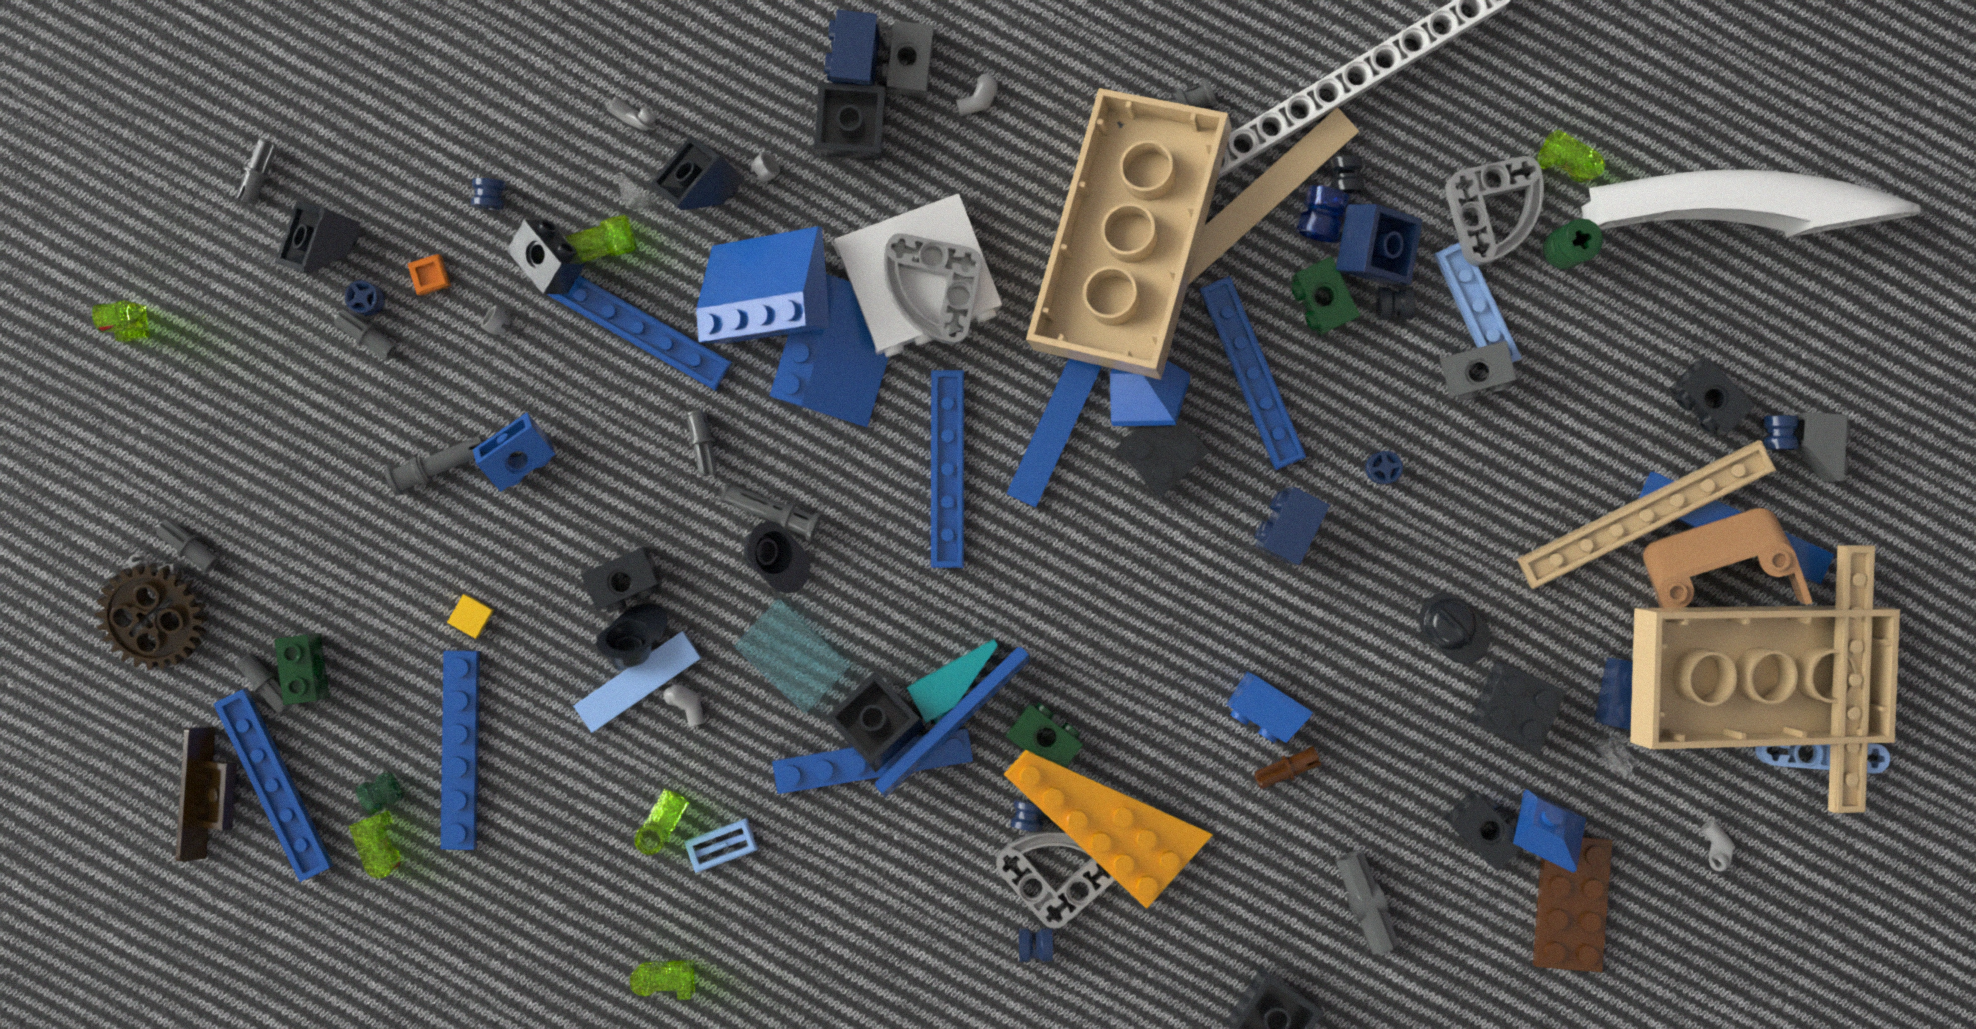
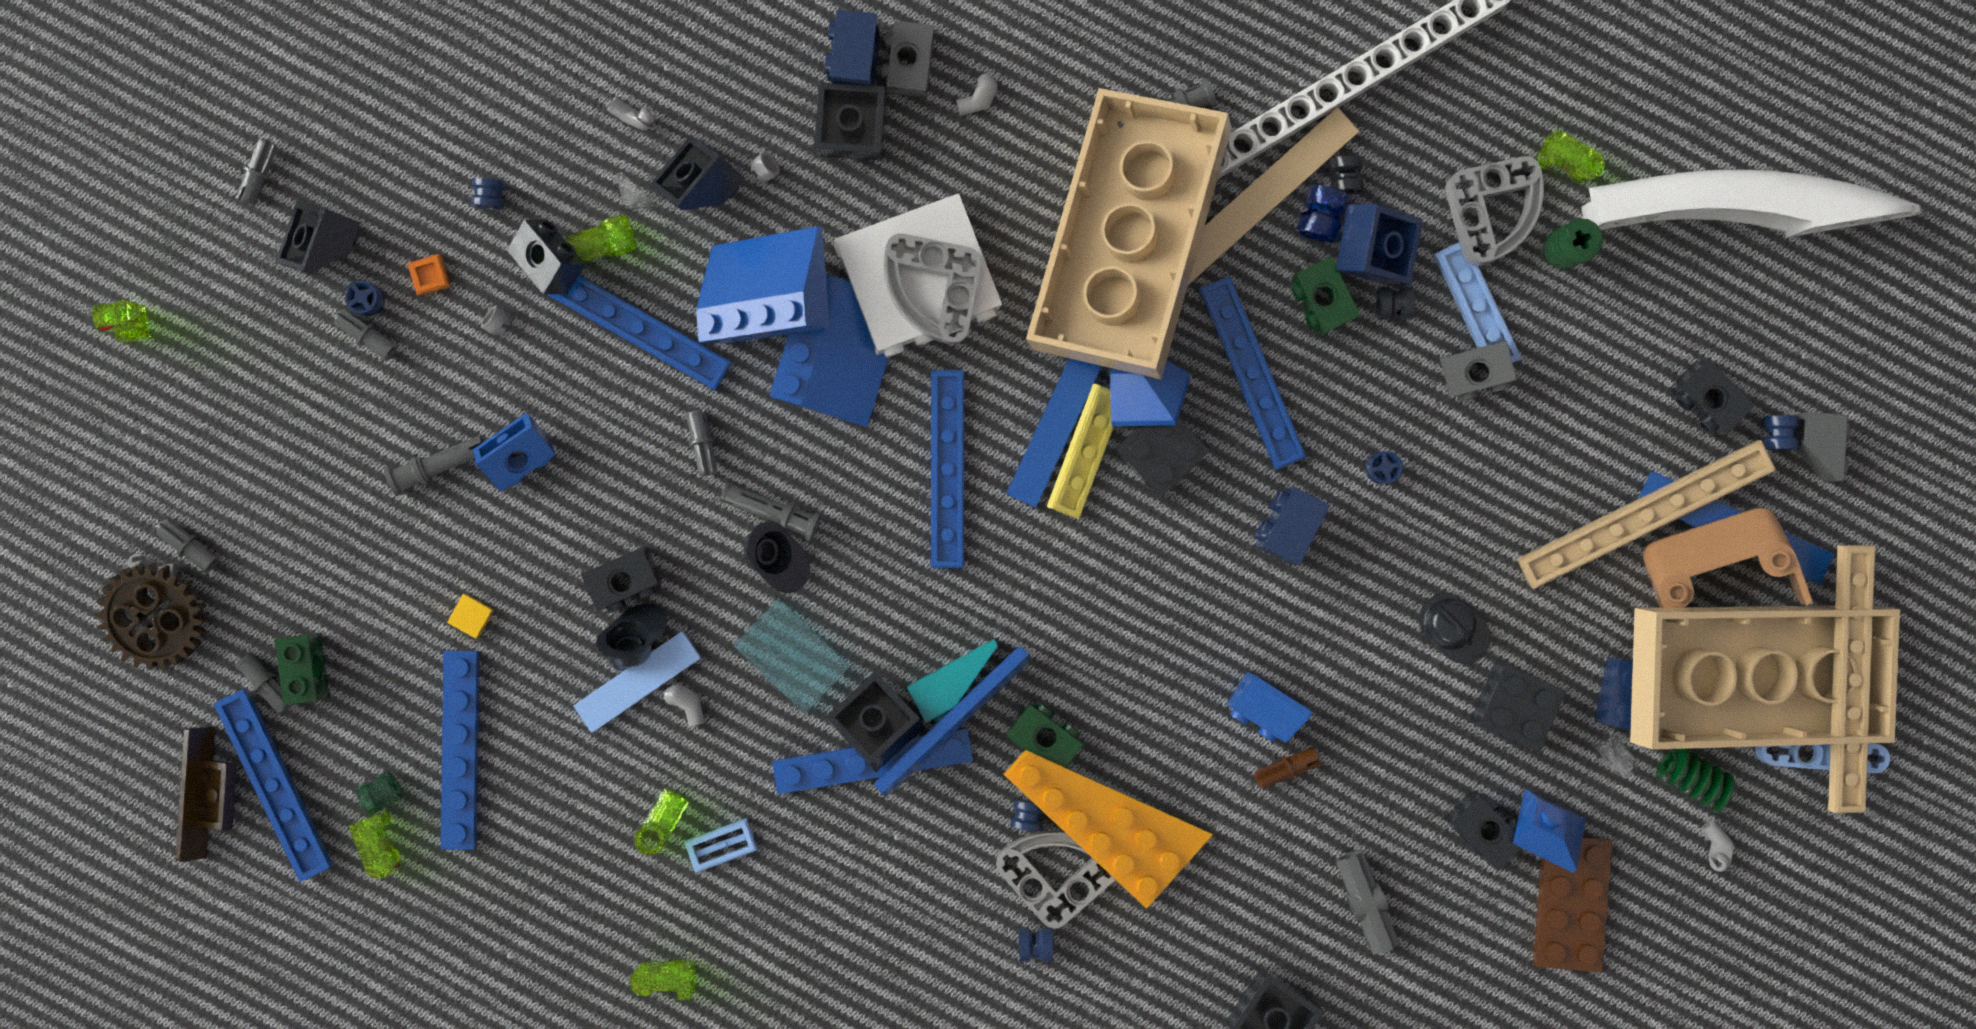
none -> light yellow tile [1047,384,1114,519]
none -> dark green piece [1656,748,1735,813]

